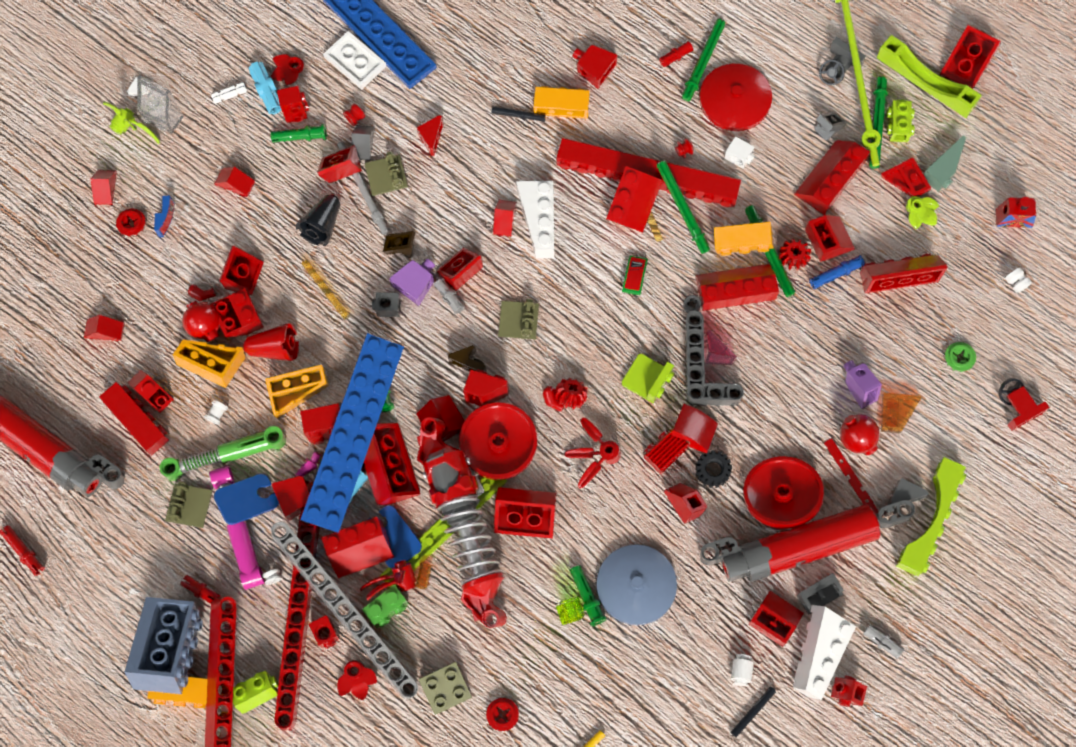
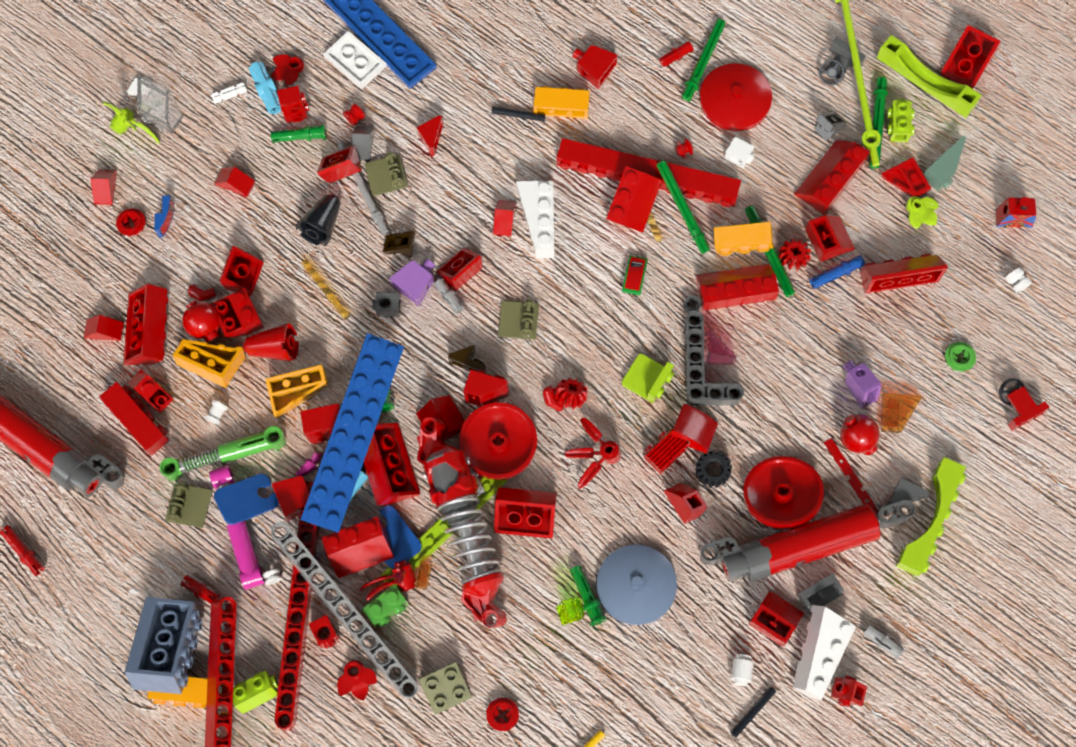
none -> red slope [123,284,168,365]

